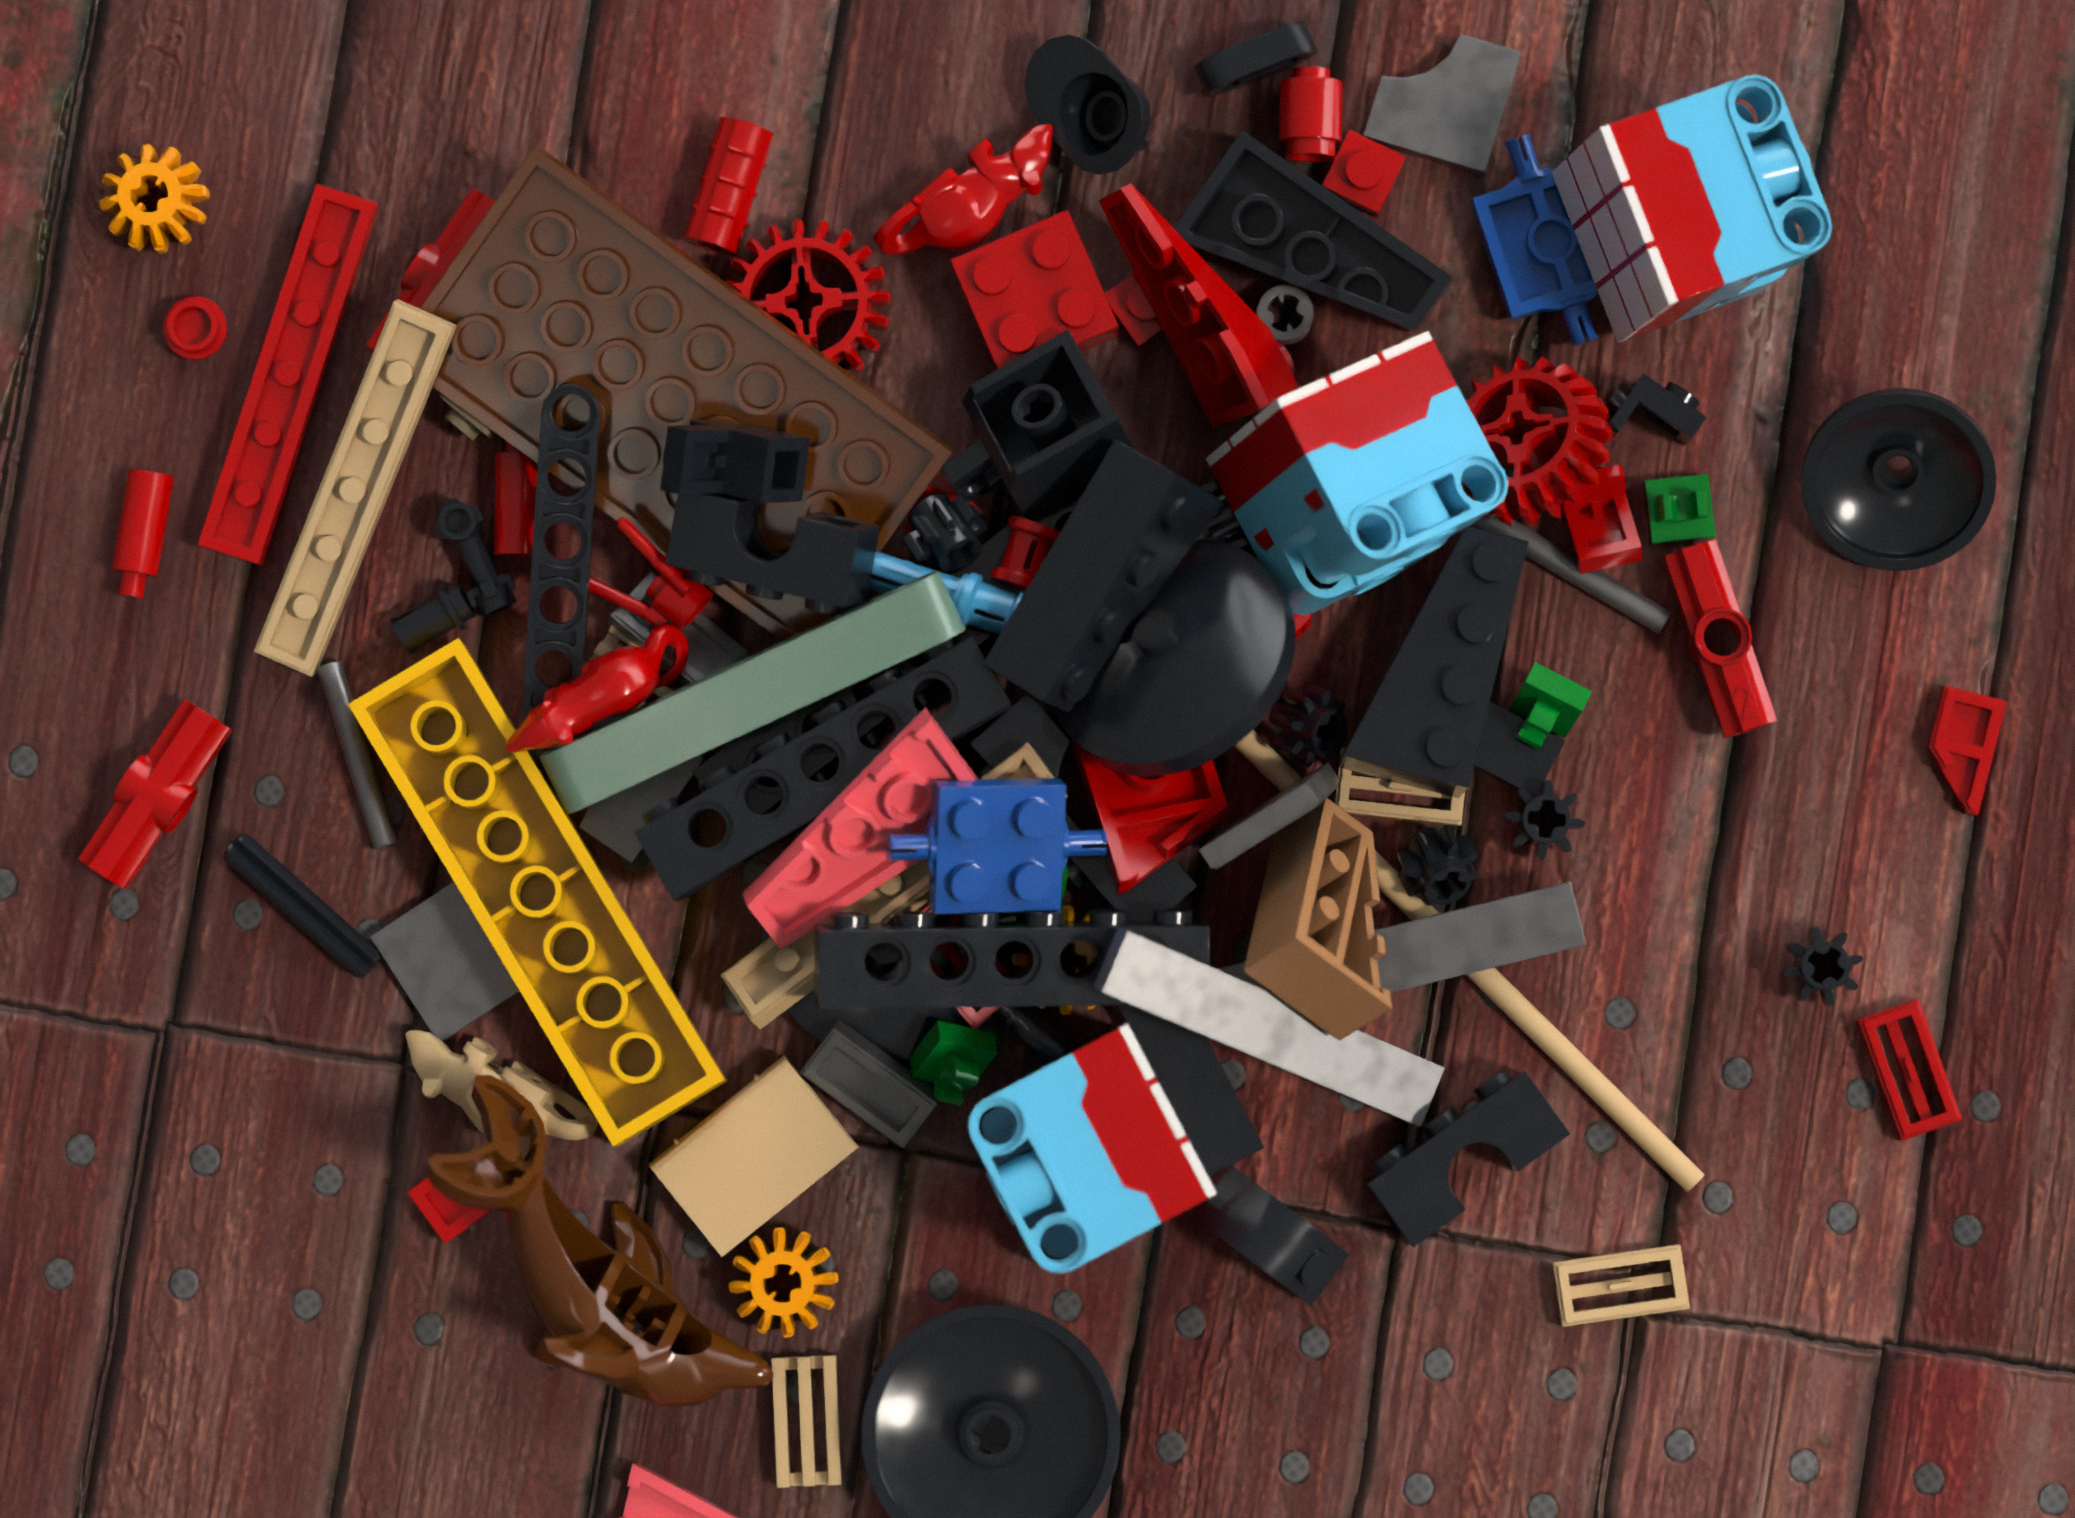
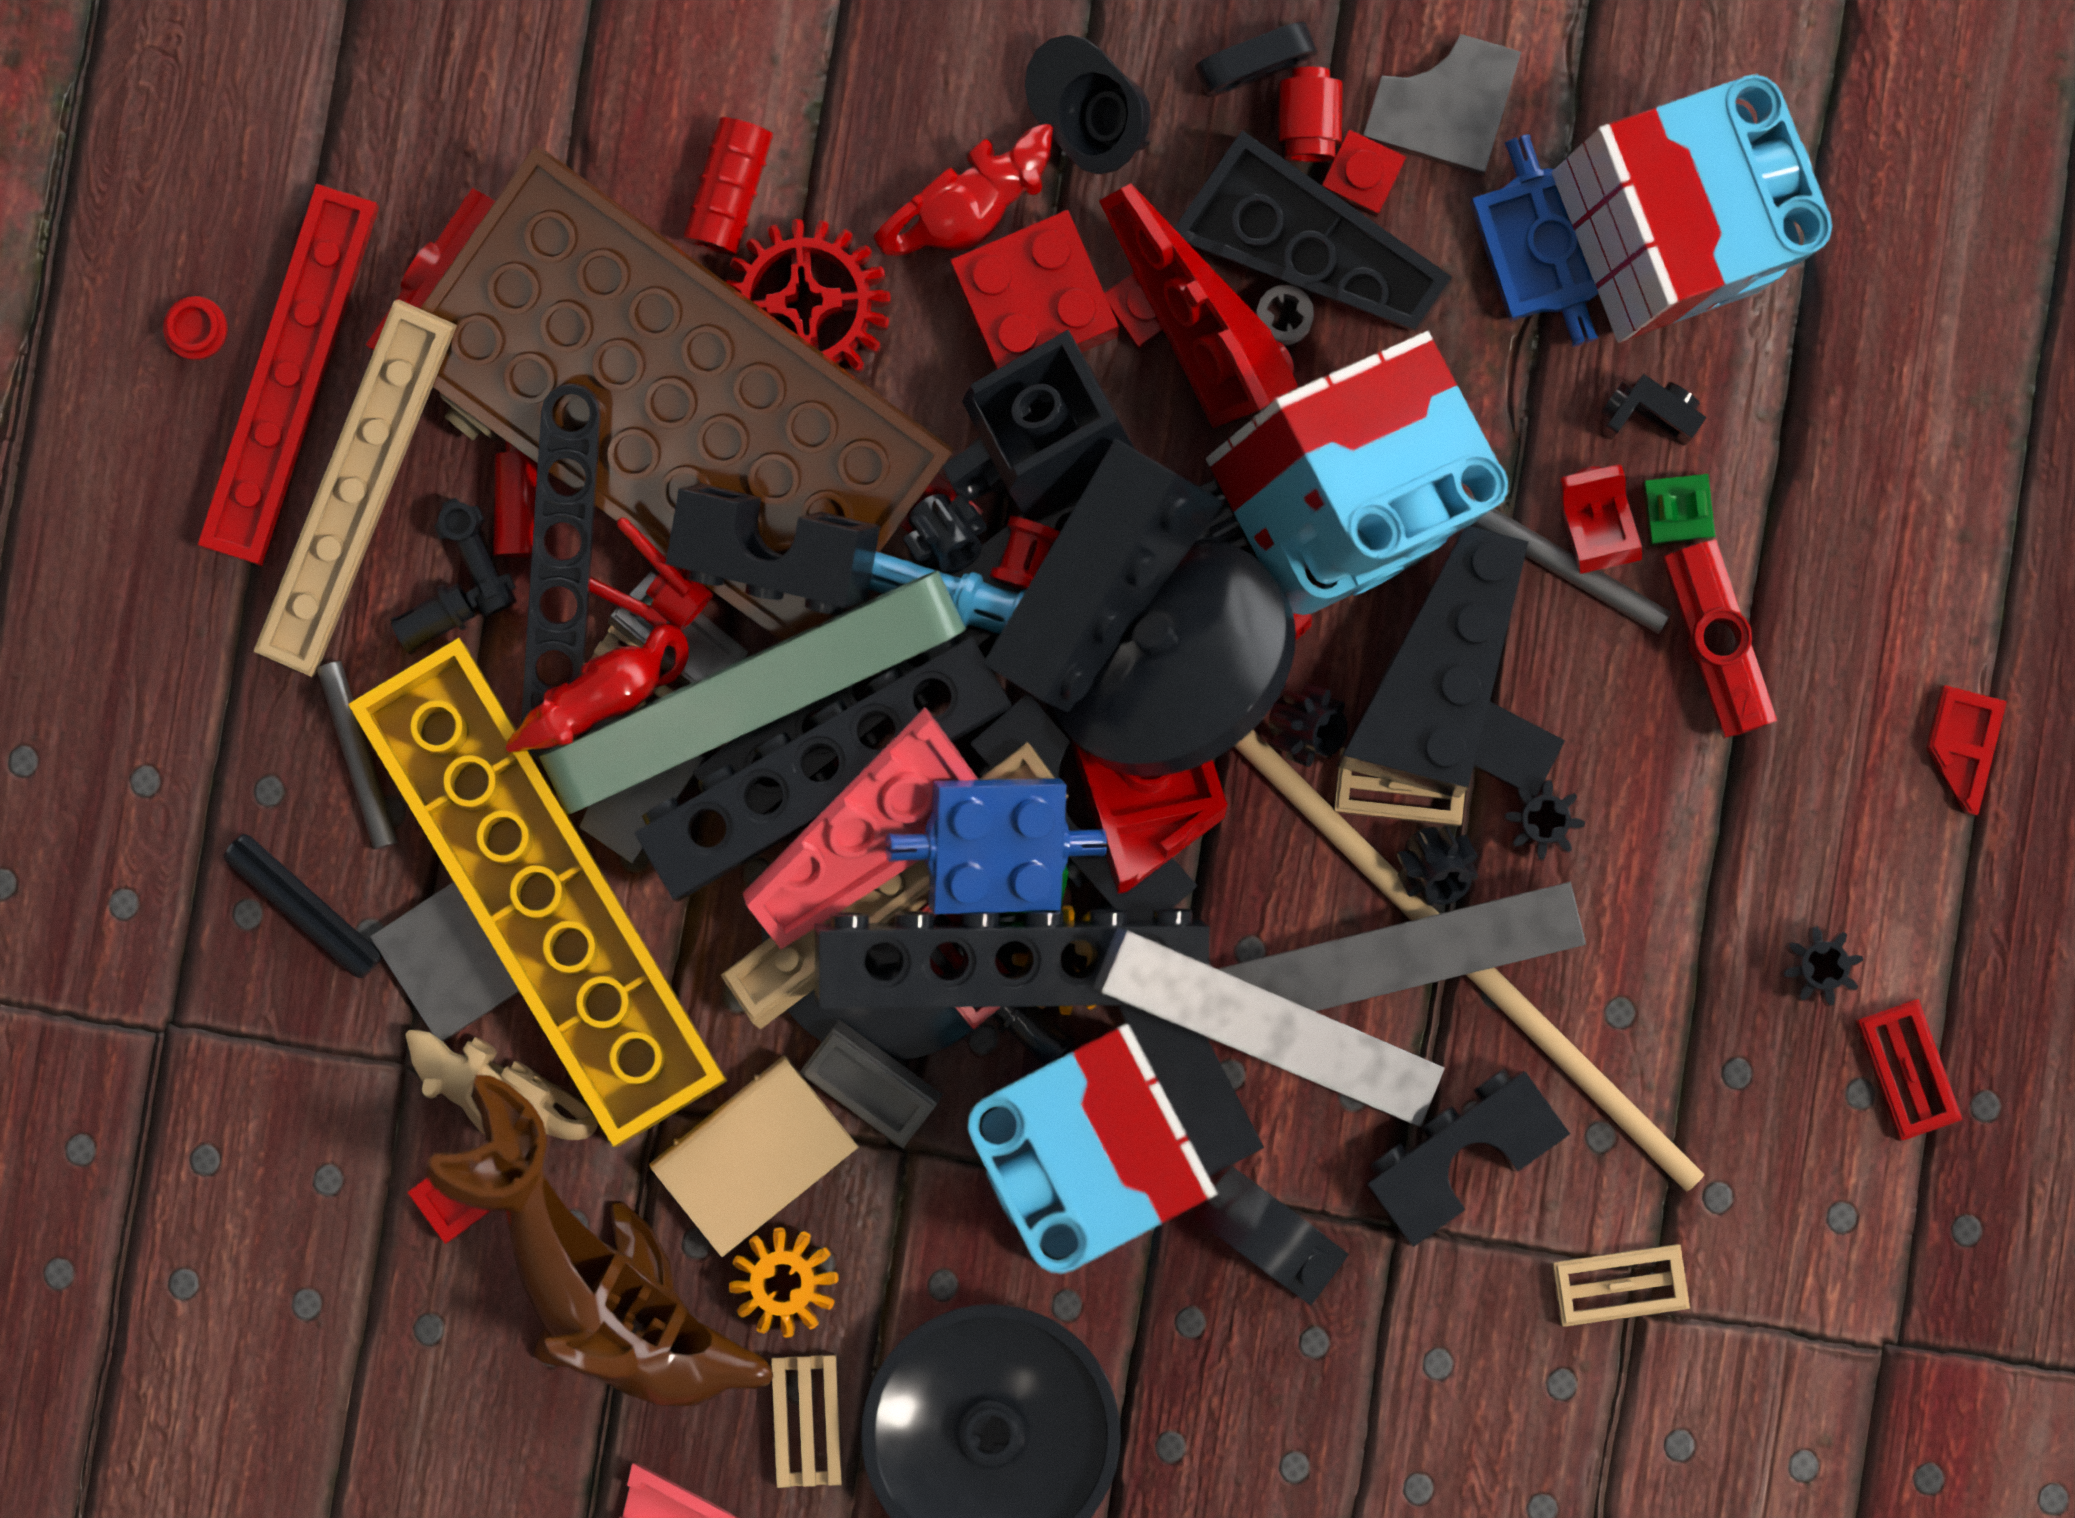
red piece [78,699,233,890] -> none
light orange gear [99,144,210,254] -> none
red cylinder [112,469,175,599] -> none
black brick [660,420,810,503] -> none
green tile [909,1020,997,1106] -> none
flat silver tile [1199,762,1340,869] -> none
medium nougat wedge [1244,798,1392,1041] -> none
red gear [1461,356,1614,527] -> none
green tile [1509,662,1592,749] -> none
black dish [1802,388,1996,571] -> none

